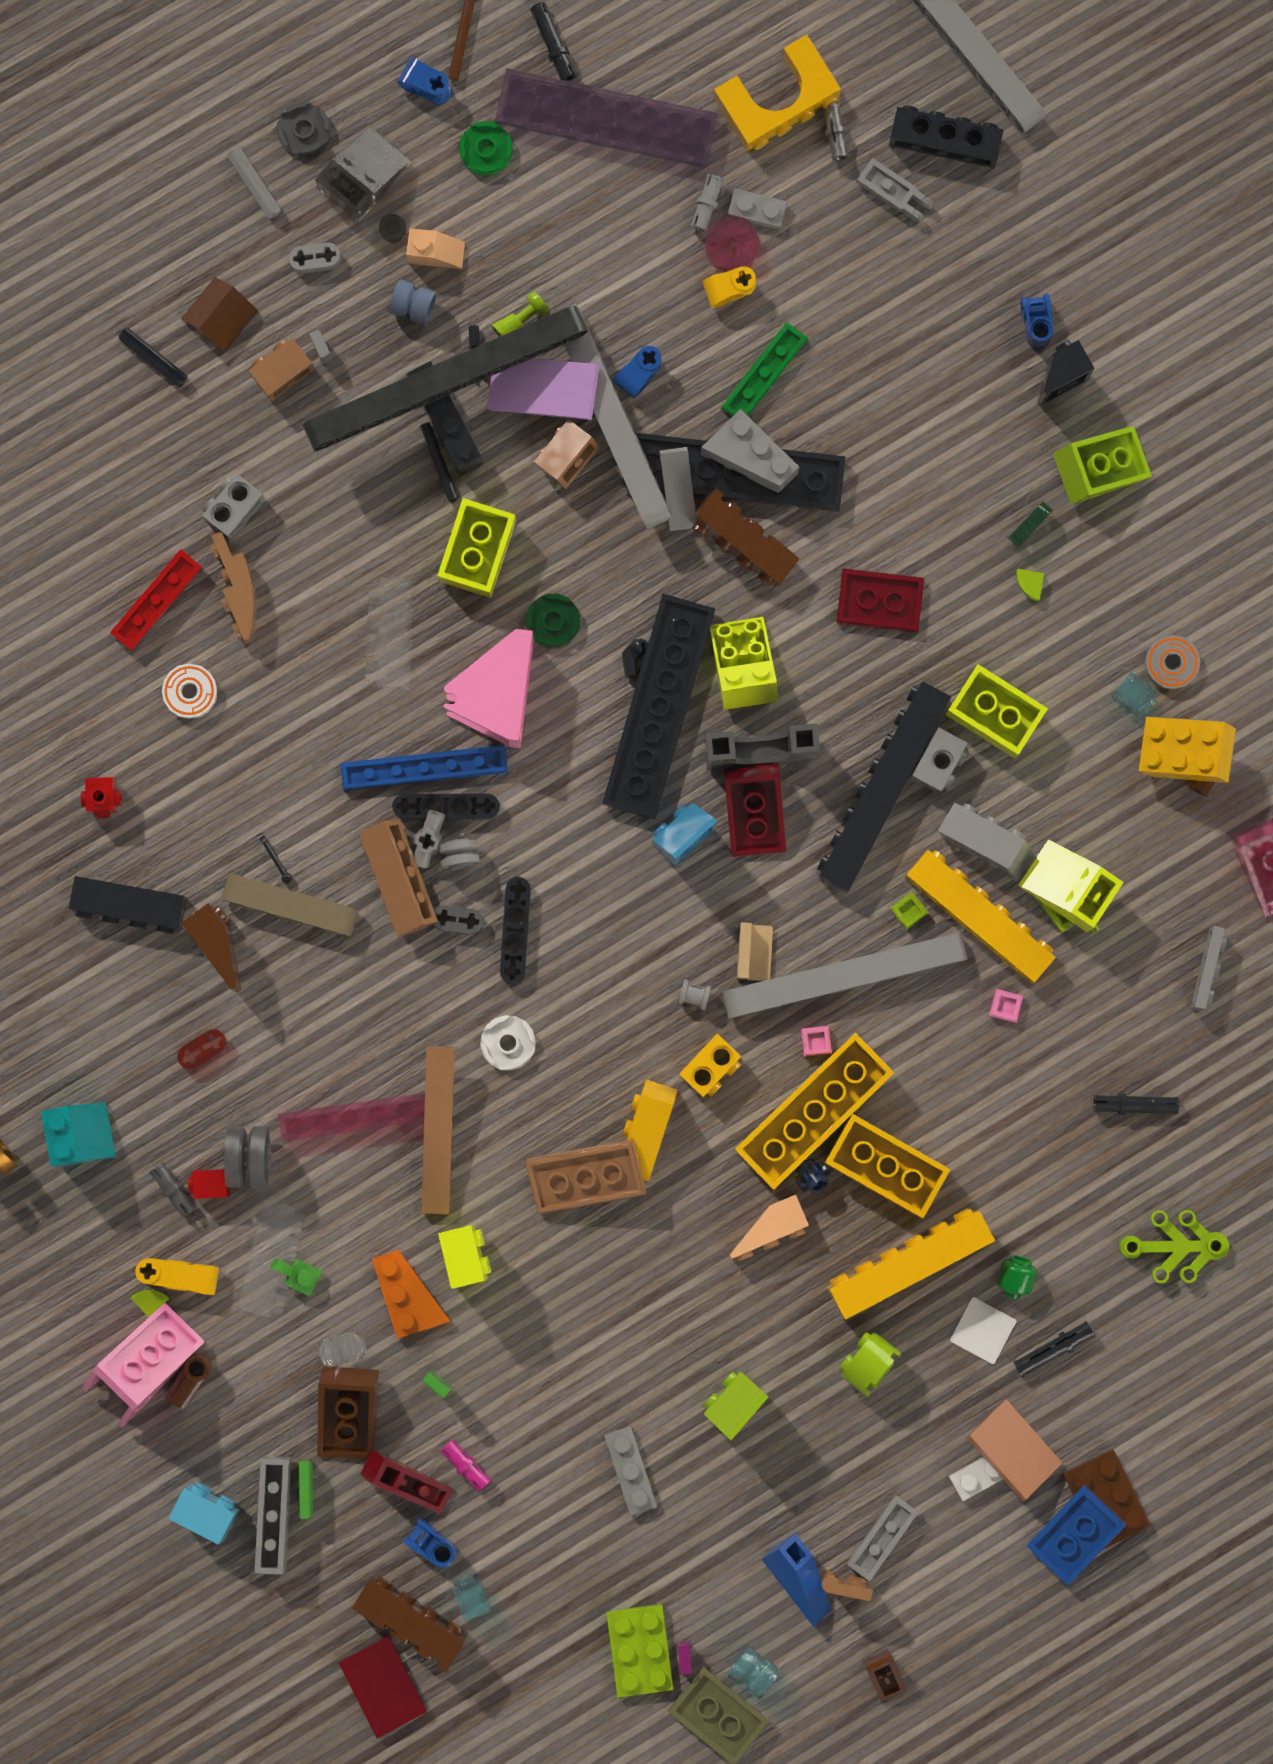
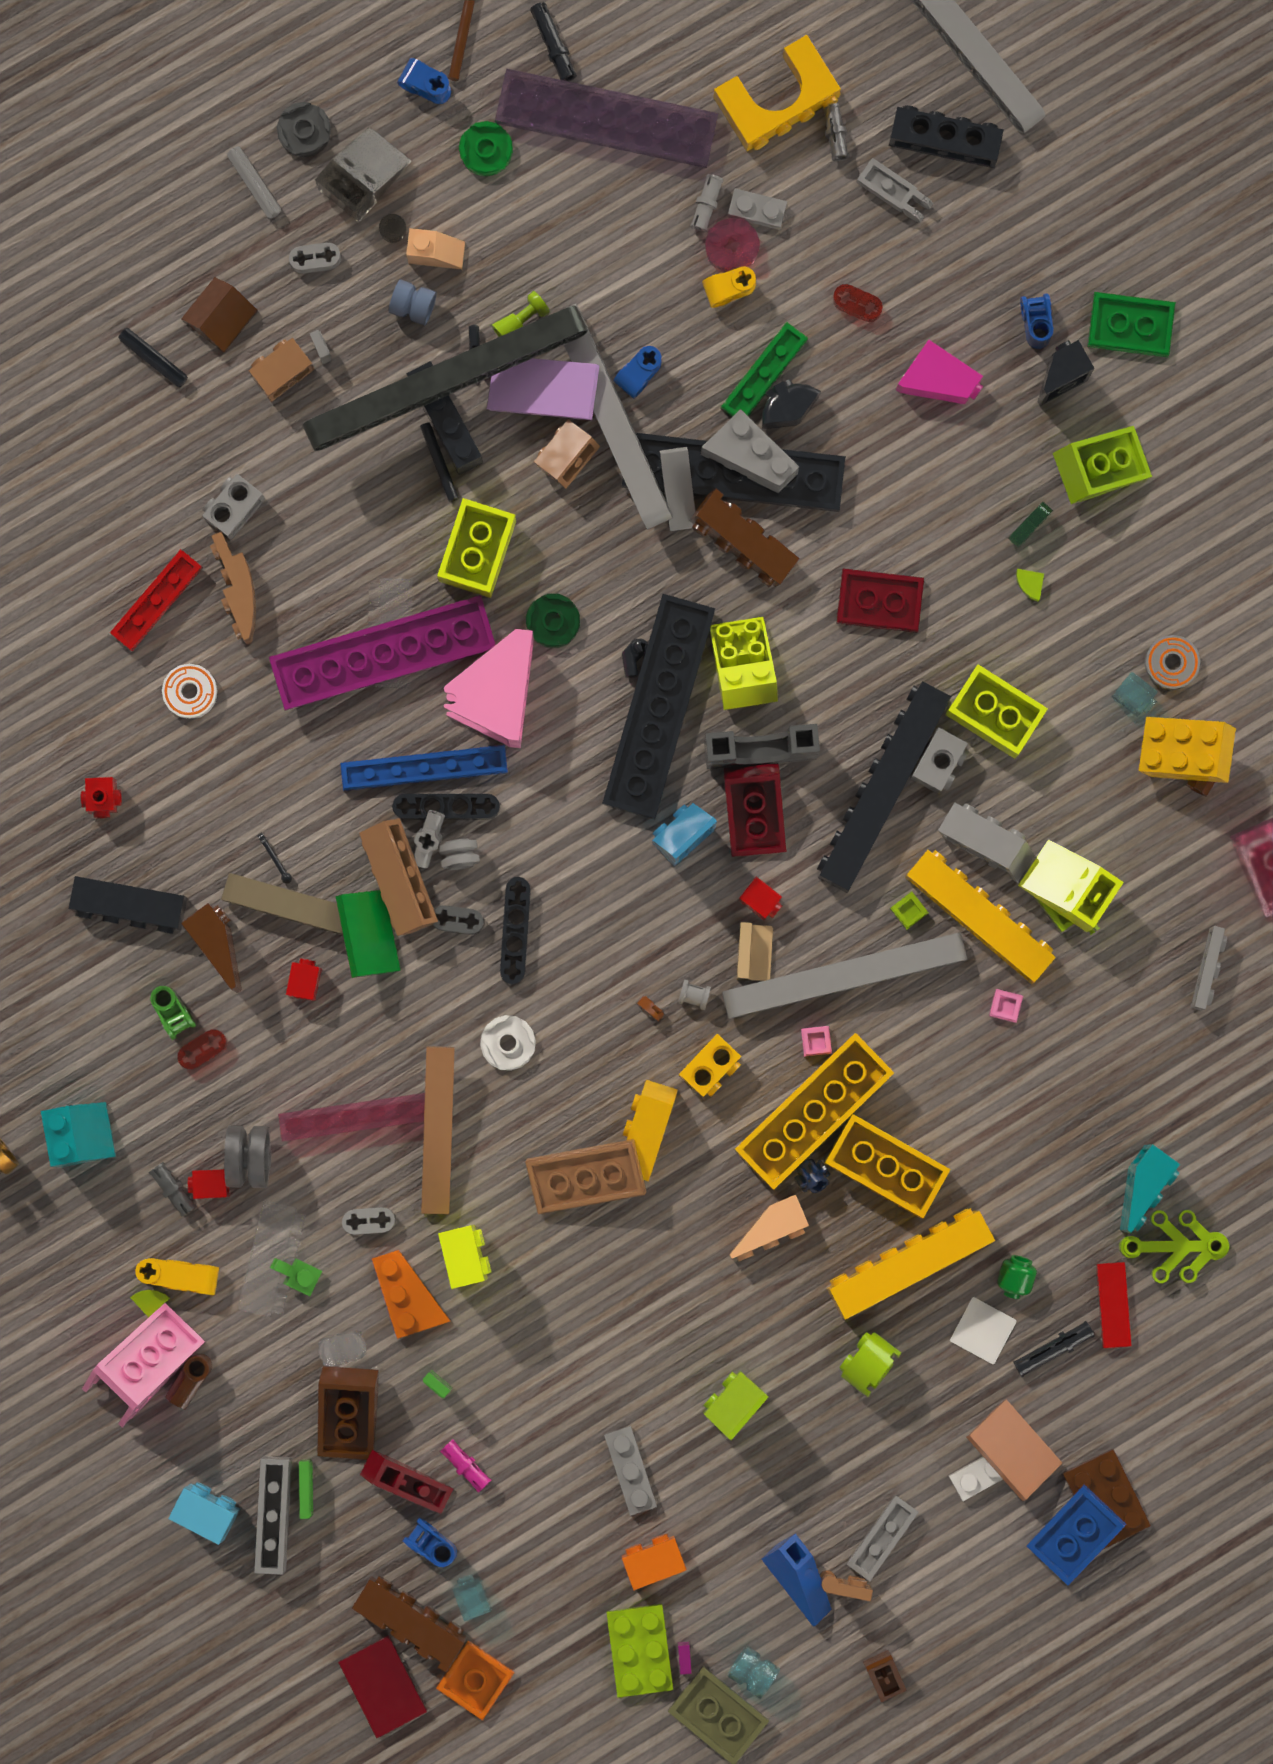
black pin [1093,1093,1179,1115] -> none
none -> bright green piece [150,986,197,1040]
none -> magenta plate [269,595,496,711]
none -> red brick [286,958,322,1001]
none -> green tile [335,890,401,978]
none -> light grey beam [342,1207,396,1235]
none -> orange tile [436,1640,515,1721]
none -> orange brick [622,1534,687,1590]
none -> dark orange tile [637,996,664,1022]
none -> red brick [738,876,783,920]
none -> black piece [762,379,821,429]
none -> clear red beam [833,284,883,322]
none -> dark pink slope [896,340,983,404]
none -> green tile [1087,292,1176,357]
none -> red tile [1096,1262,1132,1348]
none -> teal slope [1120,1144,1180,1233]

